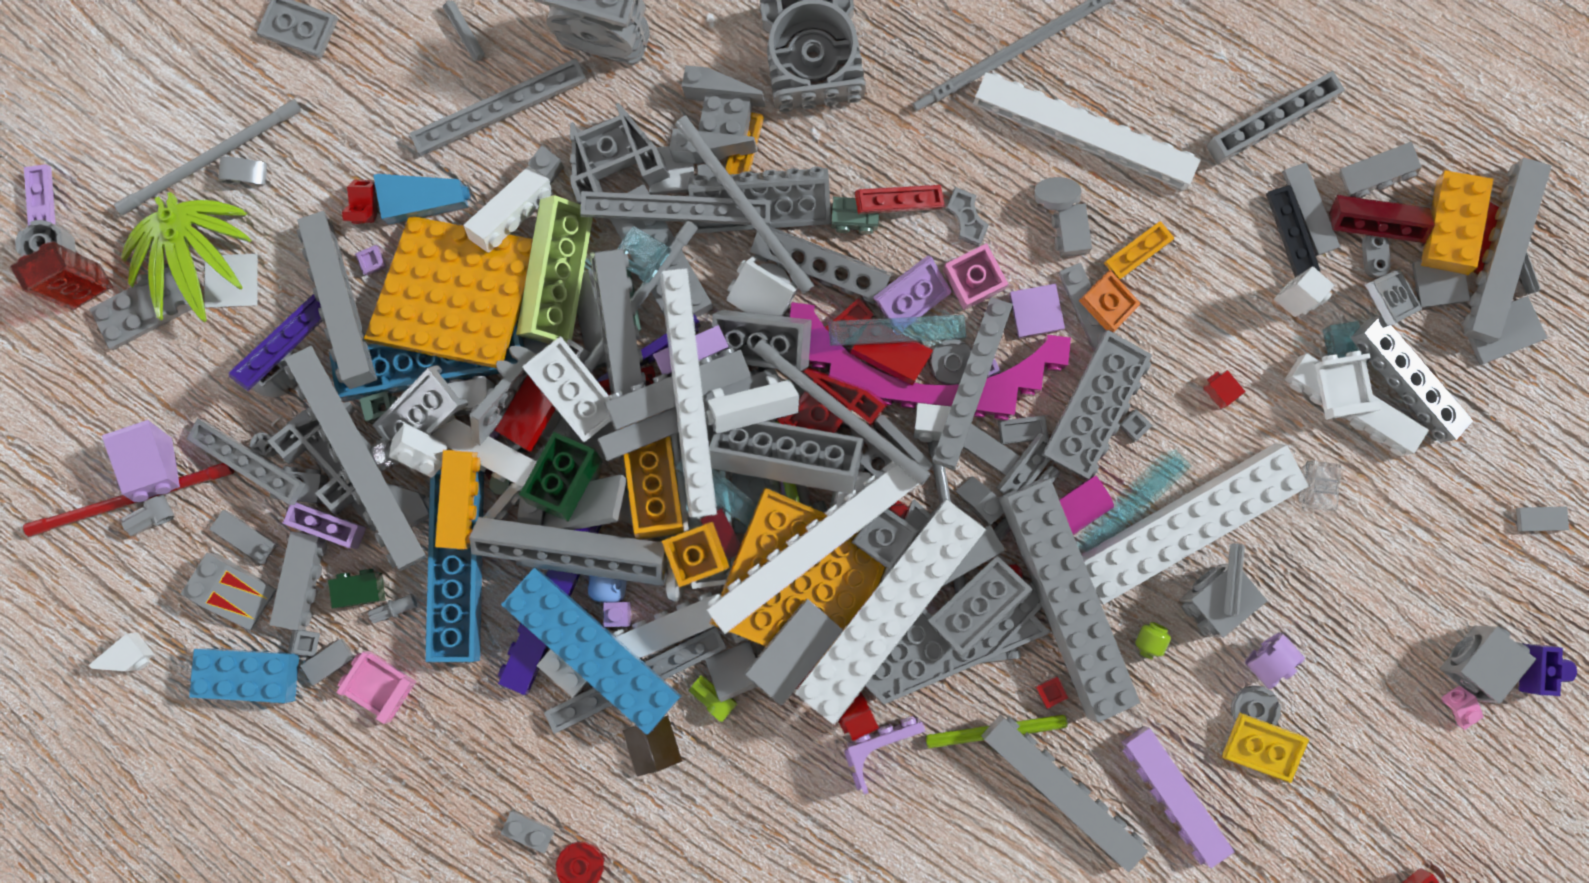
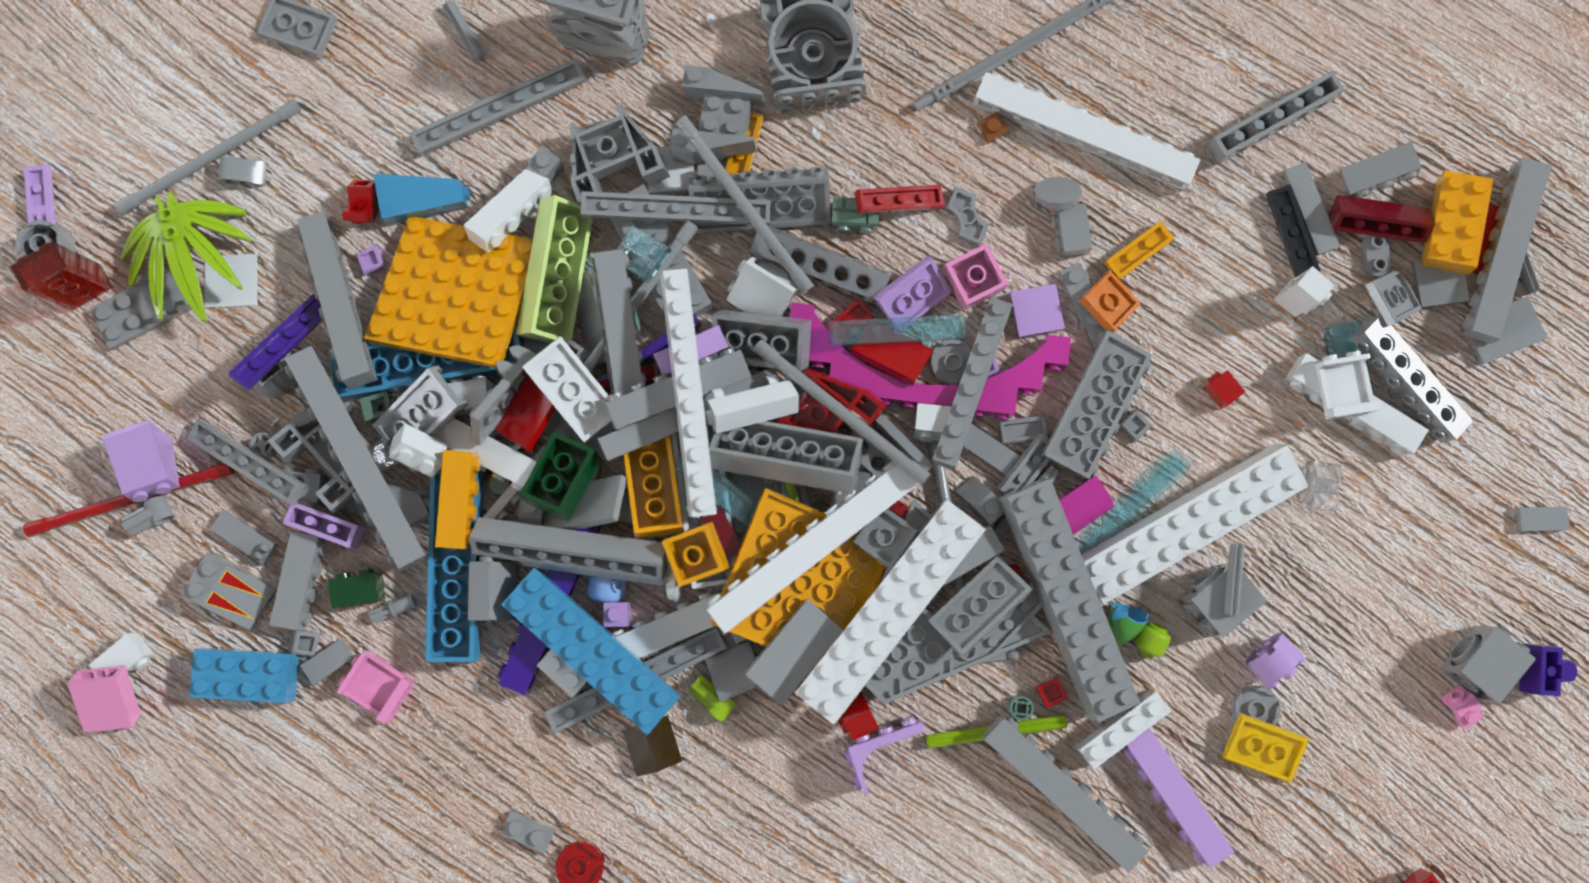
none -> bright pink brick [67,665,141,733]
none -> light grey brick [468,557,517,620]
none -> dark orange plate [977,111,1009,144]
none -> sand green wheel [1007,695,1034,721]
none -> white brick [1074,690,1171,770]
none -> hat [1108,603,1149,647]

